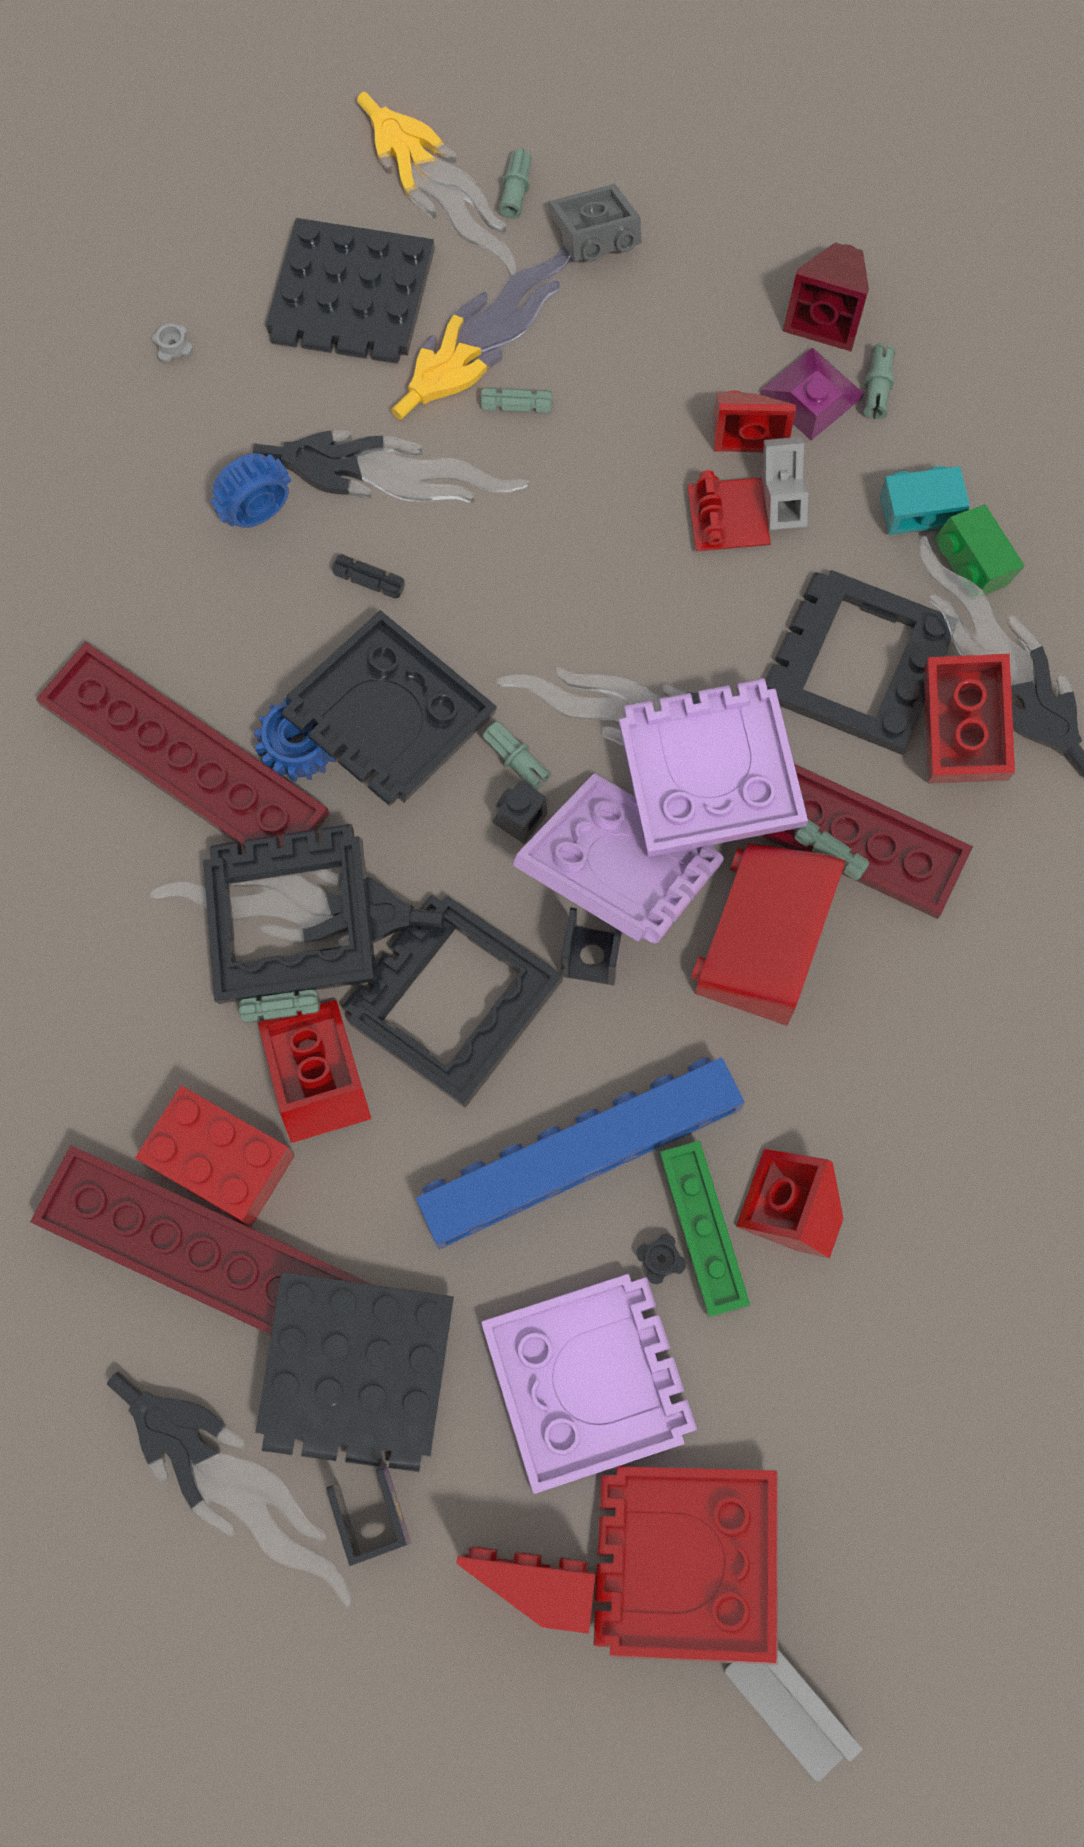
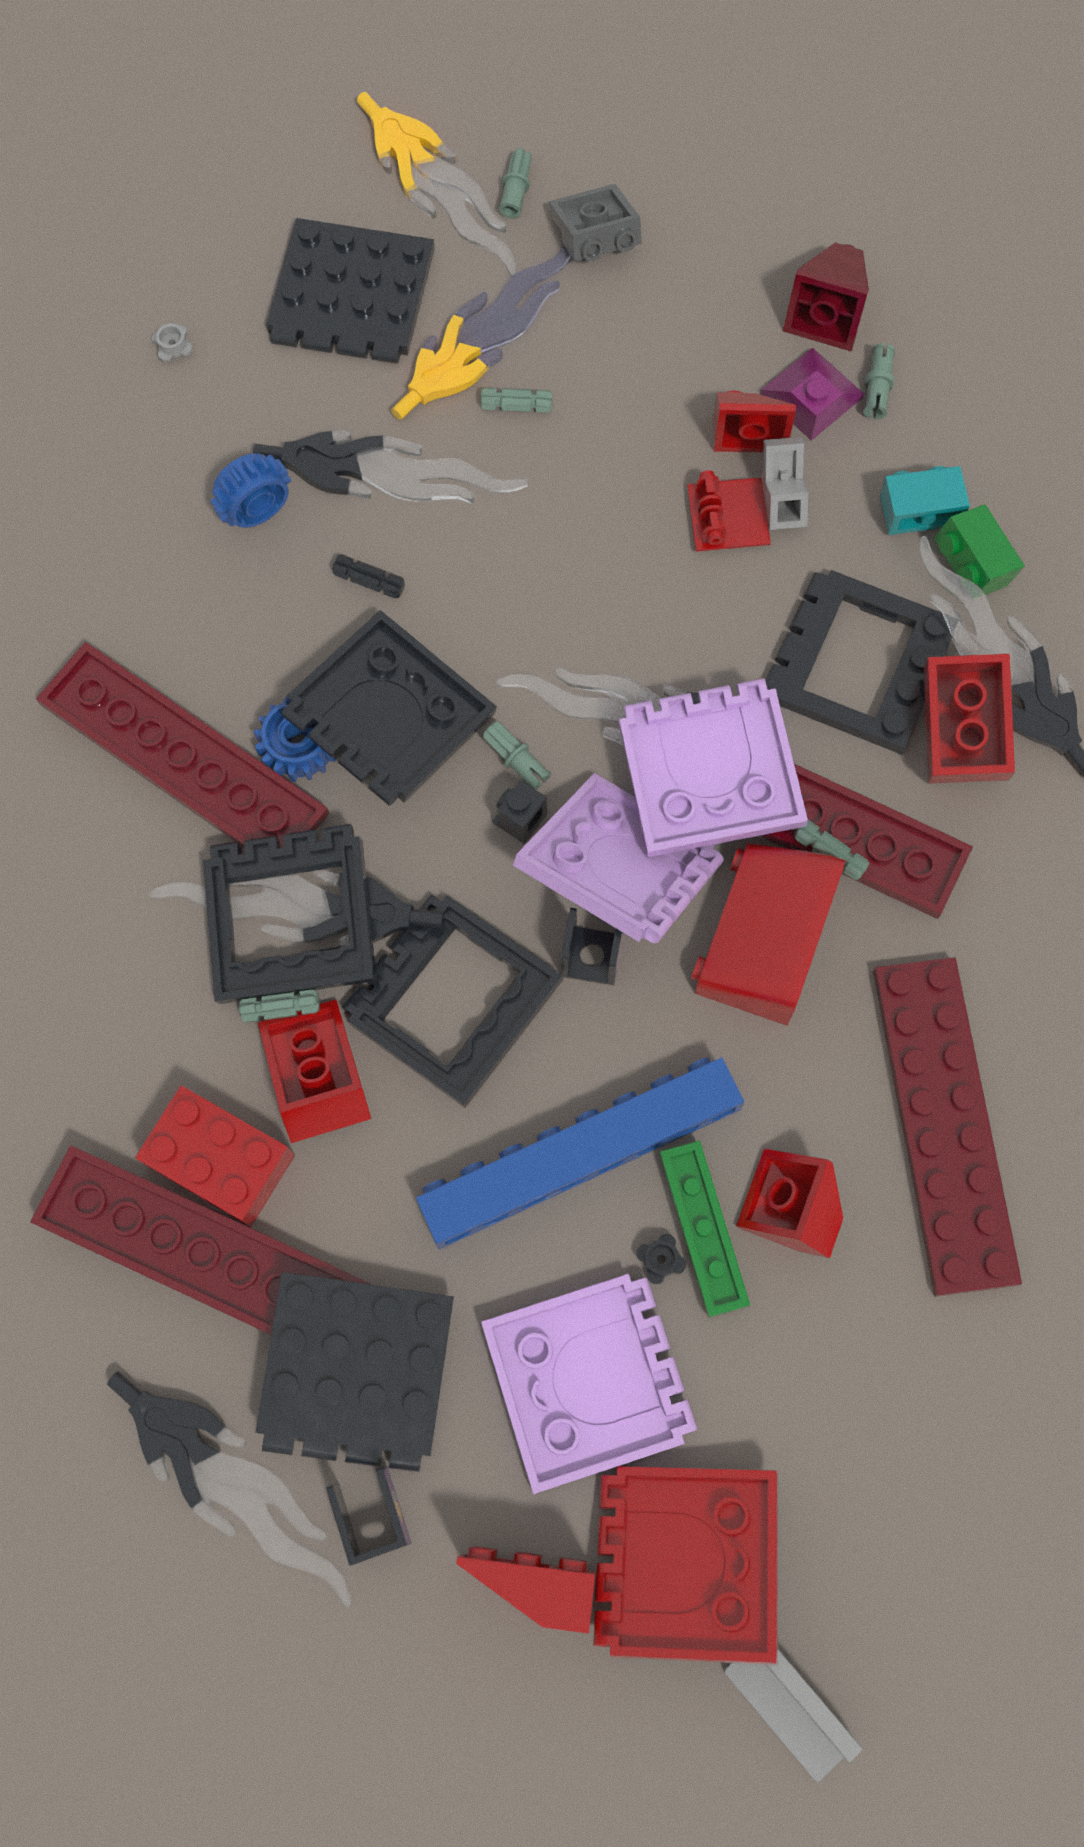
none -> dark red plate [873,957,1022,1297]

